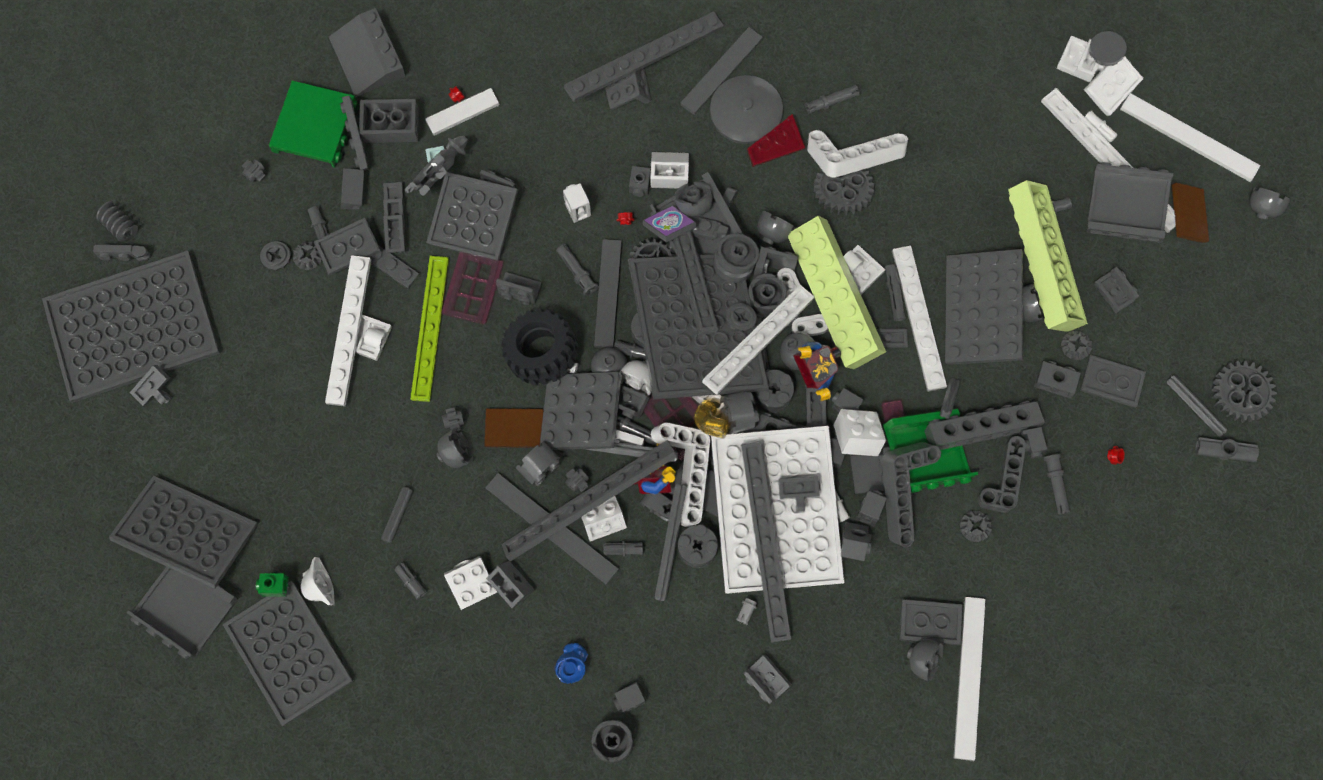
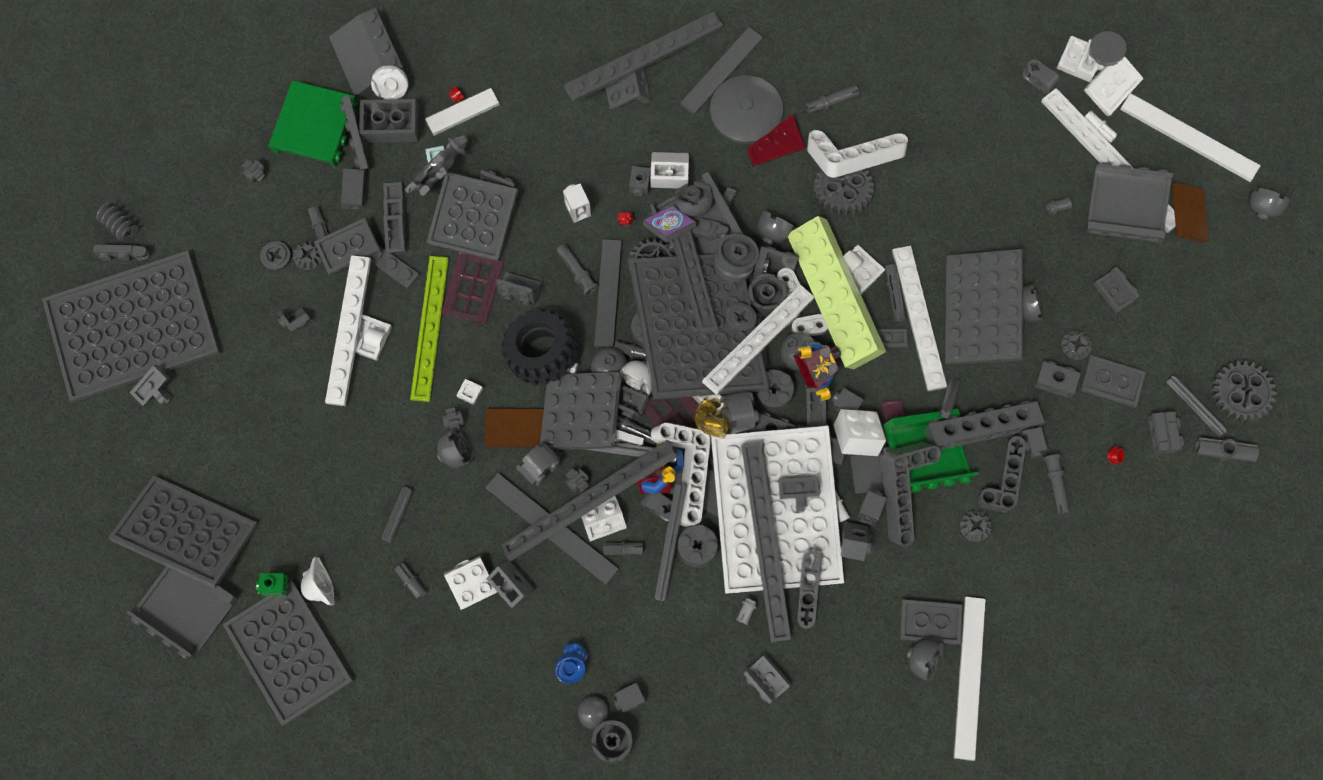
yellowish green brick [1008,180,1088,332] -> none
none -> dark grey bracket [277,308,310,332]
none -> white tile [371,65,408,100]
none -> white plate [456,379,483,405]
none -> dark grey hair [578,696,608,729]
none -> blue tile [667,449,684,476]
none -> dark grey beam [797,550,821,628]
none -> dark grey piece [1023,59,1060,94]
none -> dark grey brick [1148,412,1184,455]

